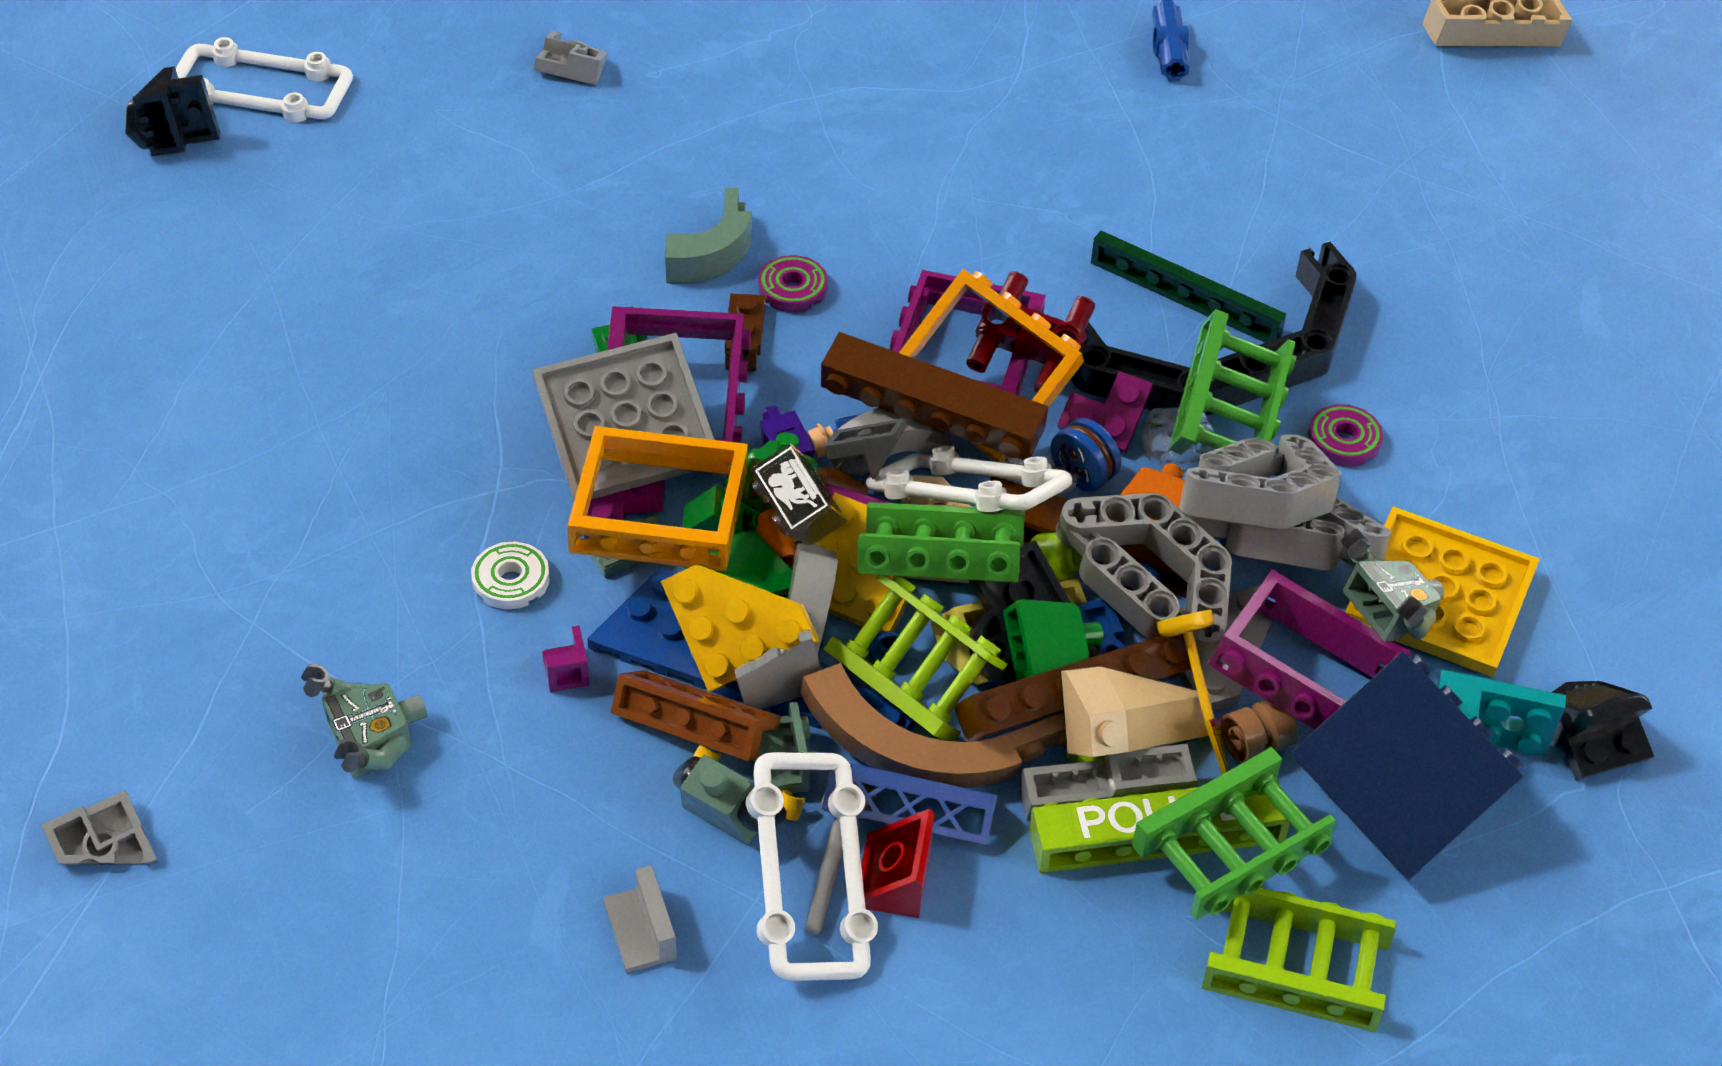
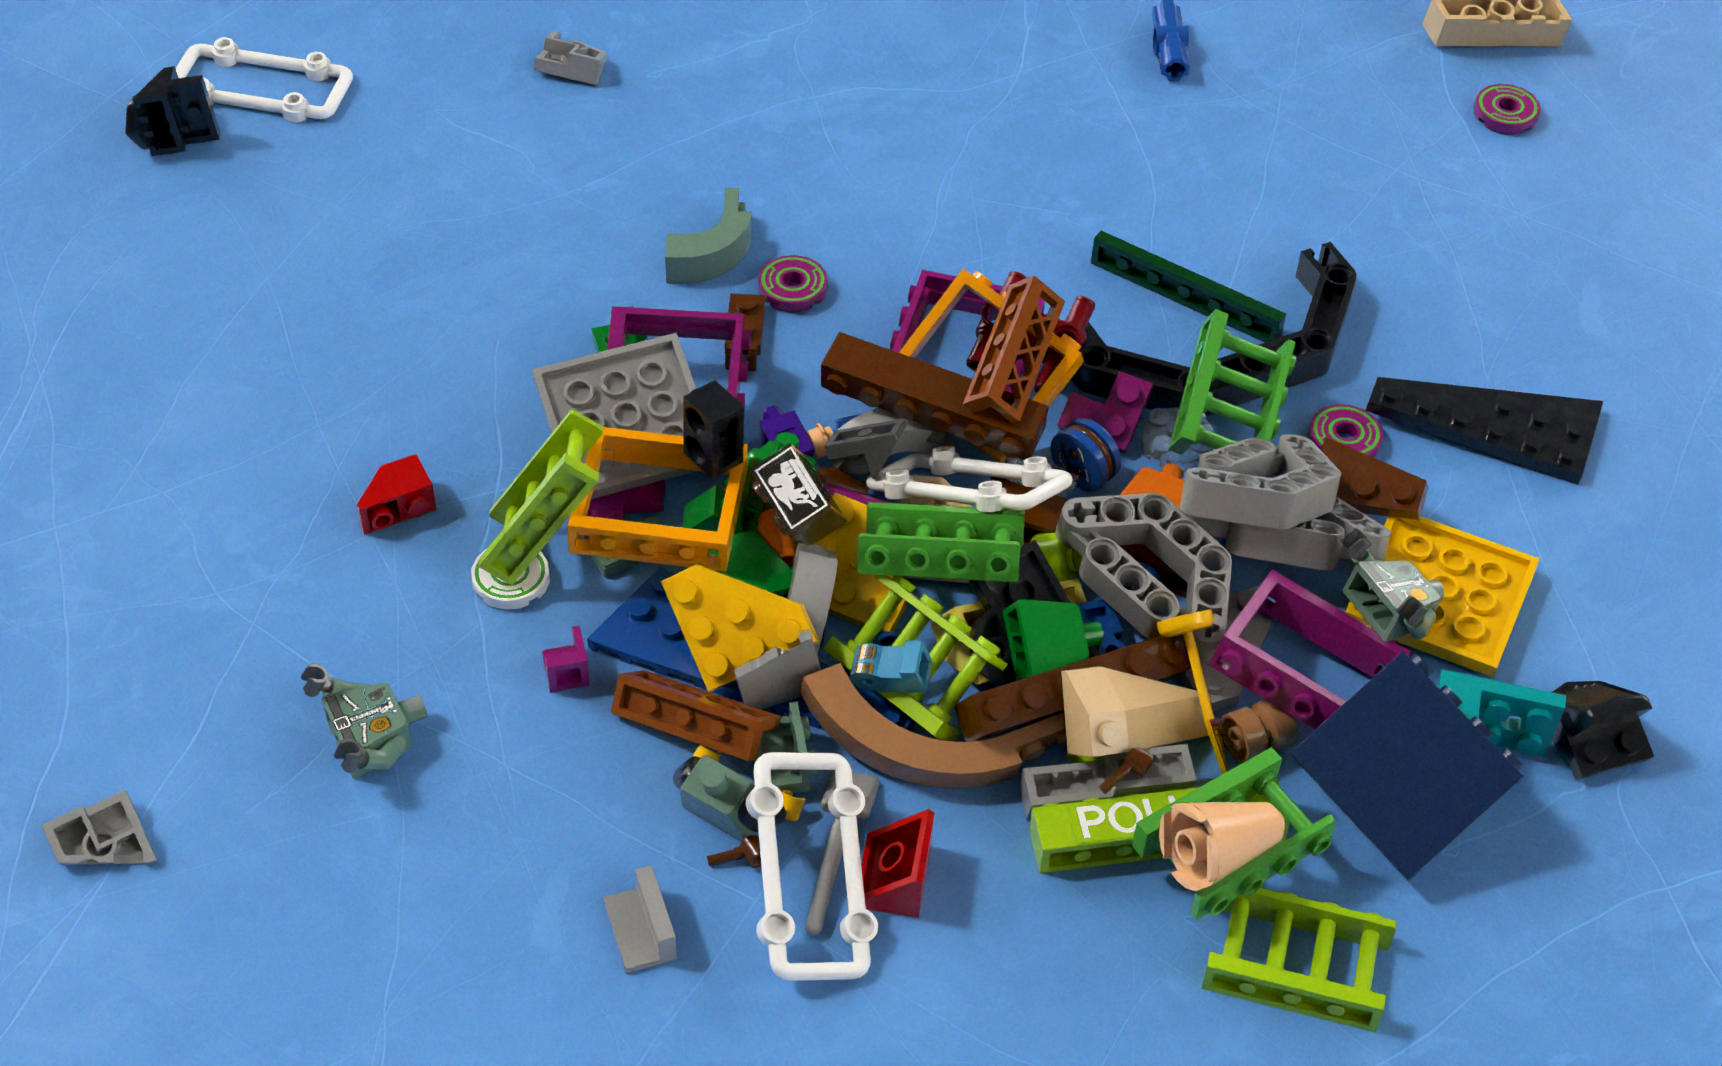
blue fence [821,763,997,845] -> none
none -> red slope [357,454,437,535]
none -> lime fence [478,410,603,585]
none -> black brick [683,380,744,479]
none -> reddish brown hand [707,835,761,868]
none -> dark azure leg [849,640,933,693]
none -> dark orange fence [963,275,1065,424]
none -> reddish brown hand [1099,747,1154,794]
none -> light nougat cone [1159,802,1285,891]
none -> reddish brown wing [1321,437,1429,520]
none -> black wing [1365,377,1603,485]
none -> magenta tile [1474,84,1541,134]

